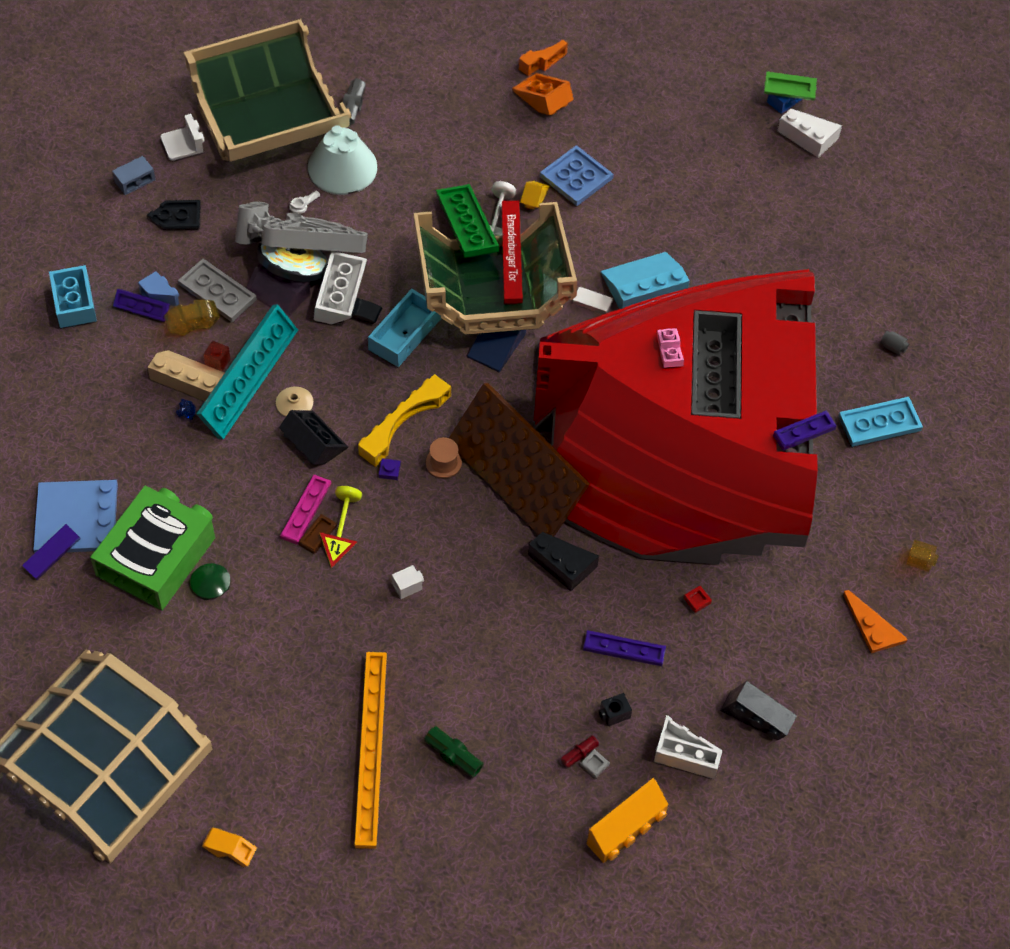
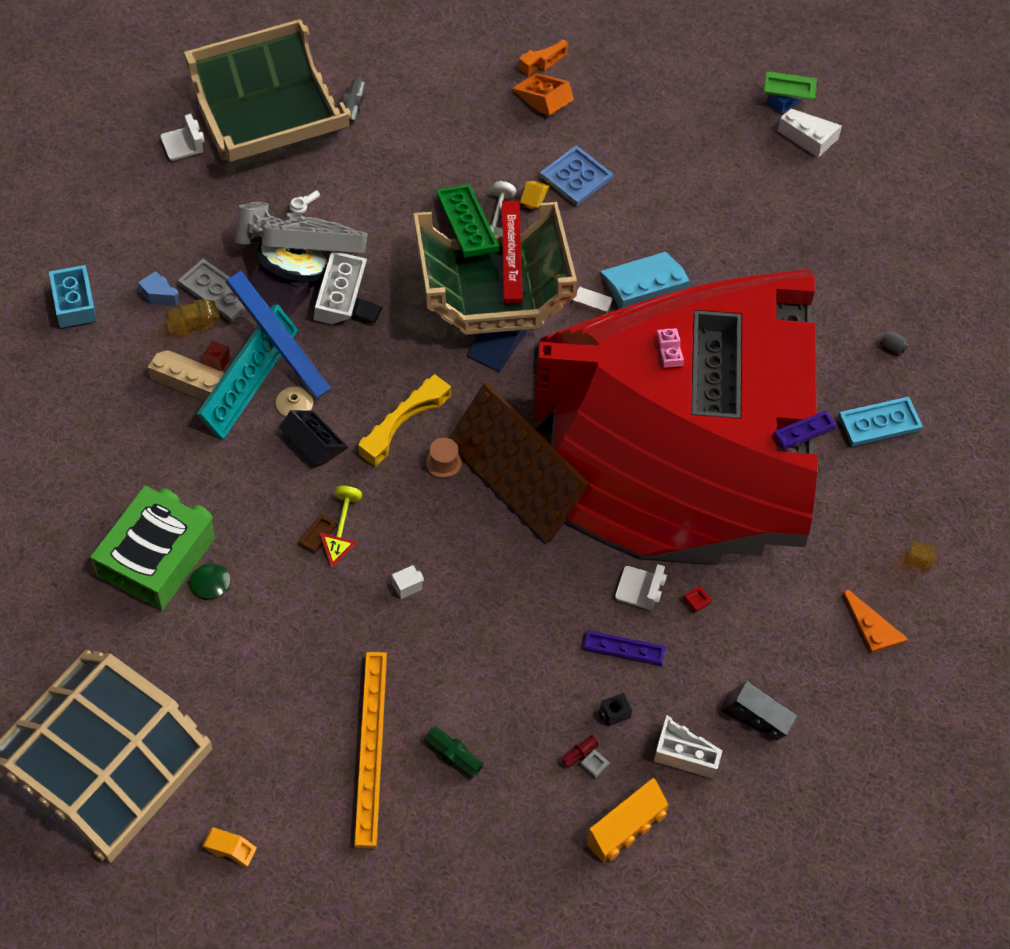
dark purple tile [22,524,81,580] -> none
medium blue plate [34,480,118,553] -> none
sand blue brick [112,156,155,195] -> none
dark purple tile [113,289,170,322] -> none
black tile [147,200,201,230] -> none
clear blue plant [176,398,196,420] -> none
dark pink tile [280,474,331,545] -> none
light aqua cone [308,126,377,195] -> none
medium azure piece [368,288,441,367] -> none
dark purple plate [379,458,401,480] -> none
black wedge [528,532,599,591] -> none
none -> blue tile [225,271,331,400]
none -> white bracket [615,564,667,611]

